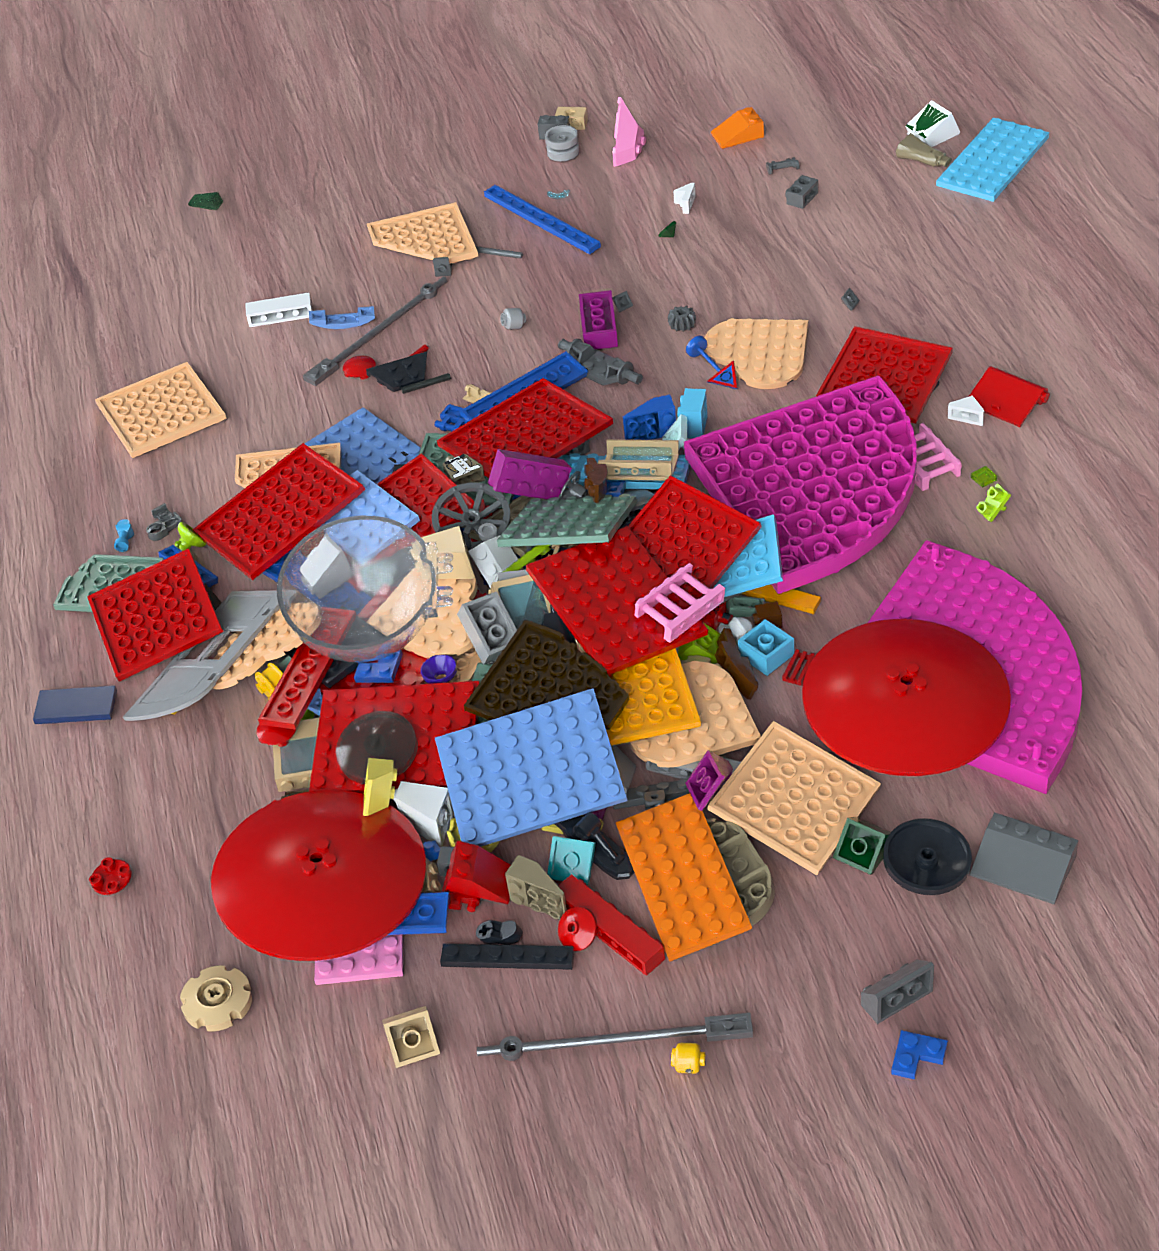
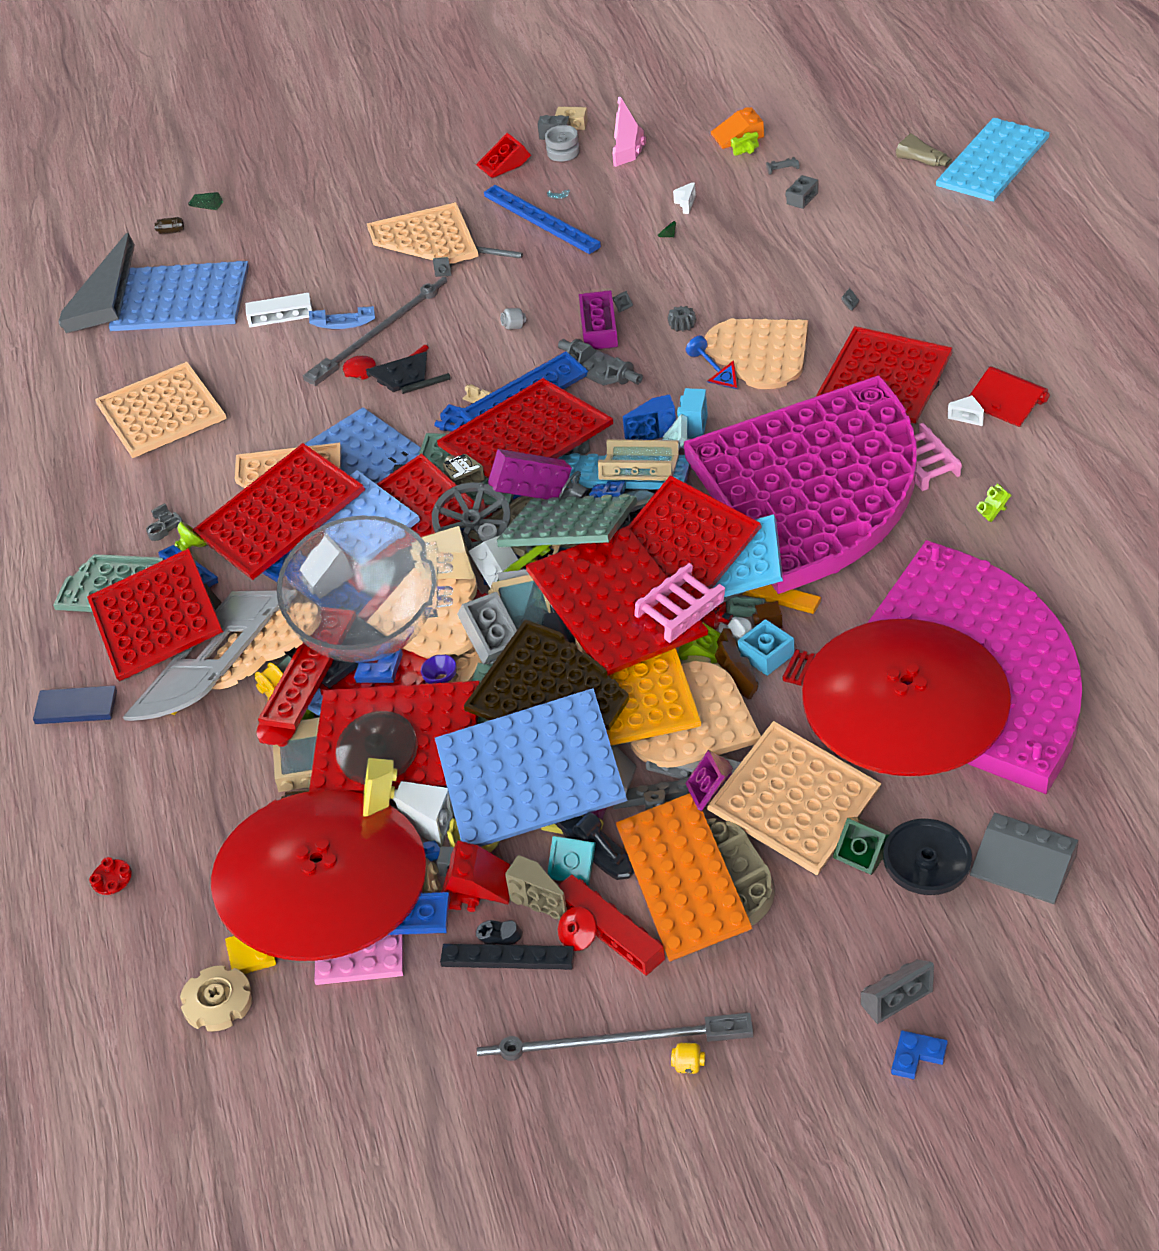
dark azure leg [114,519,134,552] -> none
tan slope [382,1006,440,1068] -> none
reddish brown slope [584,458,608,503] -> none
white slope [905,100,960,147] -> none
clear neon green tile [971,466,997,488] -> none
none -> dark grey slope [58,233,135,333]
none -> medium blue plate [109,261,249,331]
none -> dark brown head [154,217,184,235]
none -> yellow plate [225,936,277,974]
none -> red slope [476,133,531,178]
none -> lime hips [731,132,759,156]

